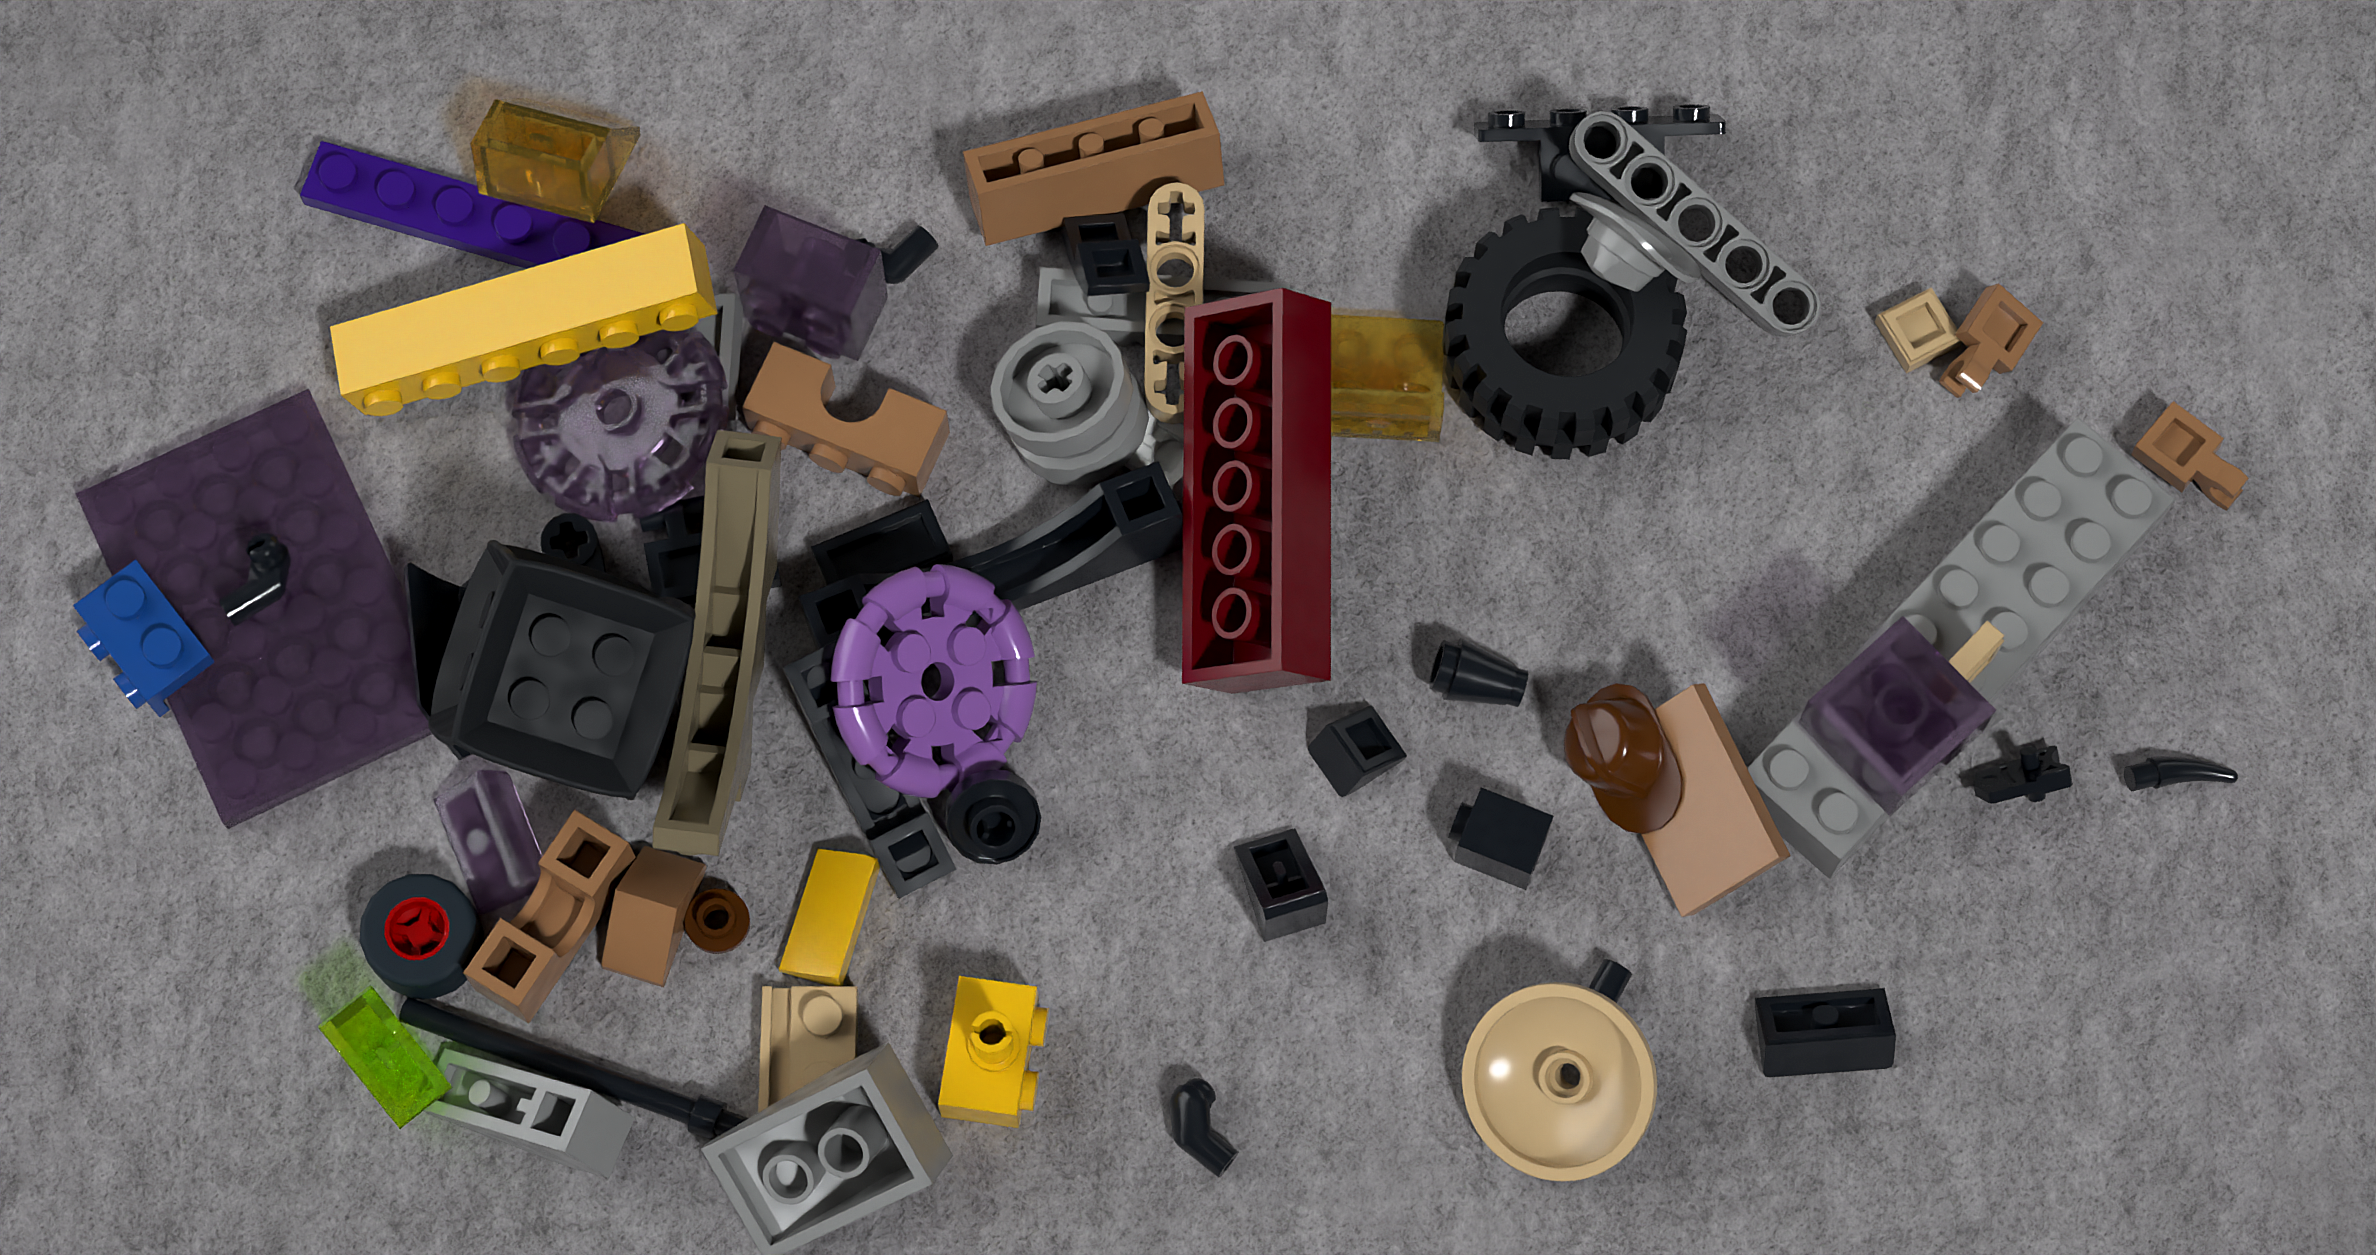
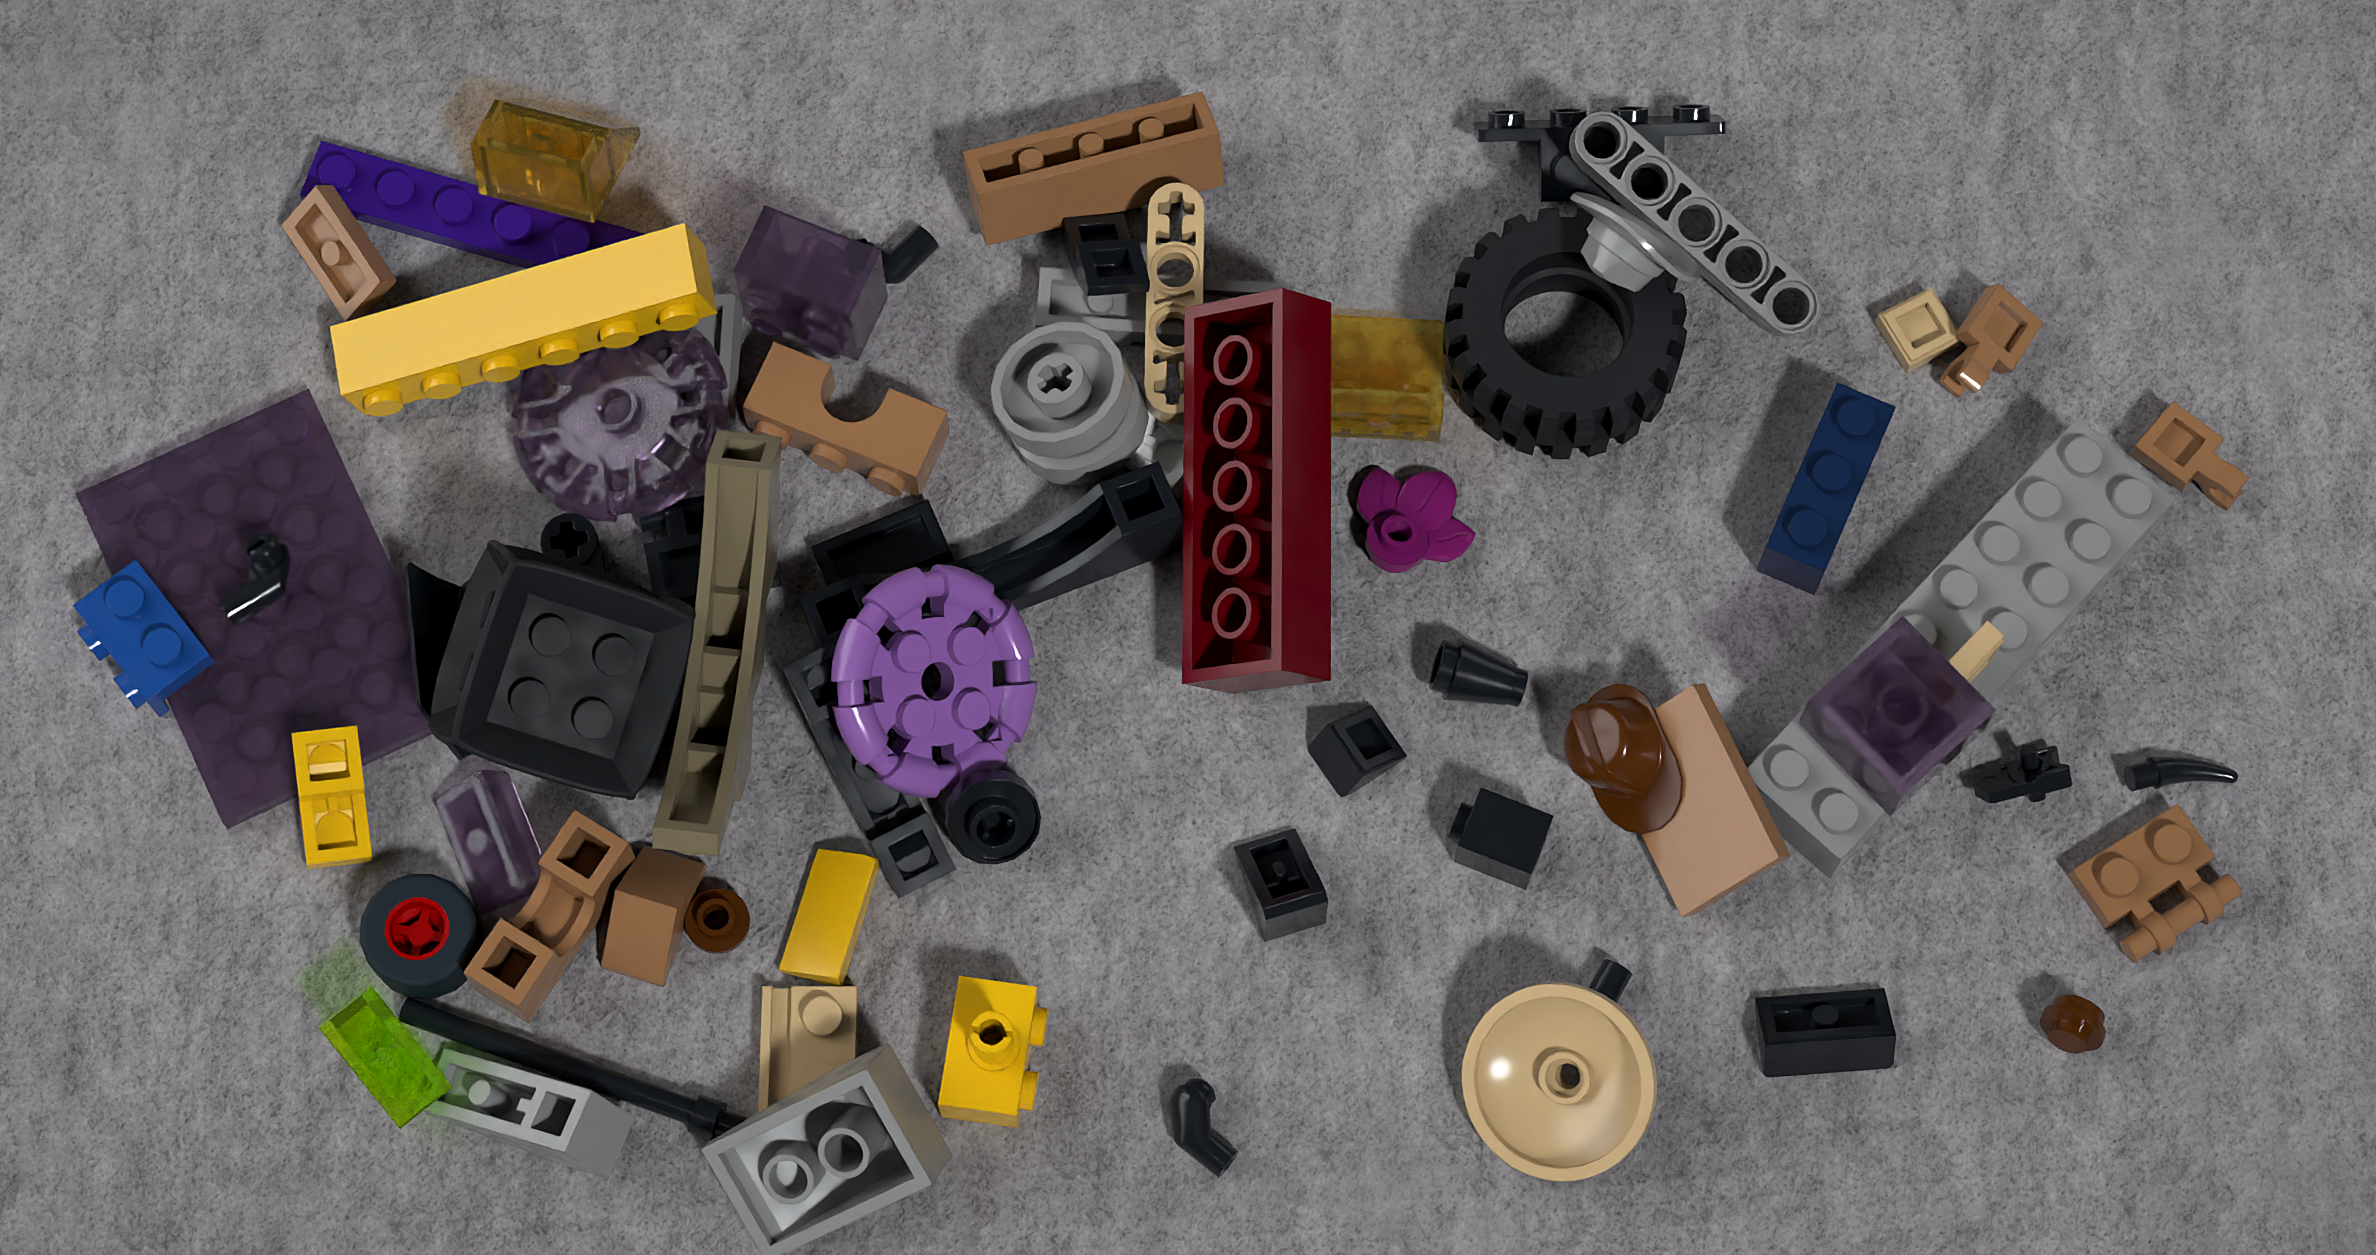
none -> medium nougat plate [281,185,397,322]
none -> yellow slope [291,725,372,870]
none -> magenta plate [1357,468,1476,573]
none -> dark blue arch [1756,382,1896,596]
none -> reddish brown plate [2040,995,2106,1054]
none -> medium nougat plate [2068,804,2241,963]

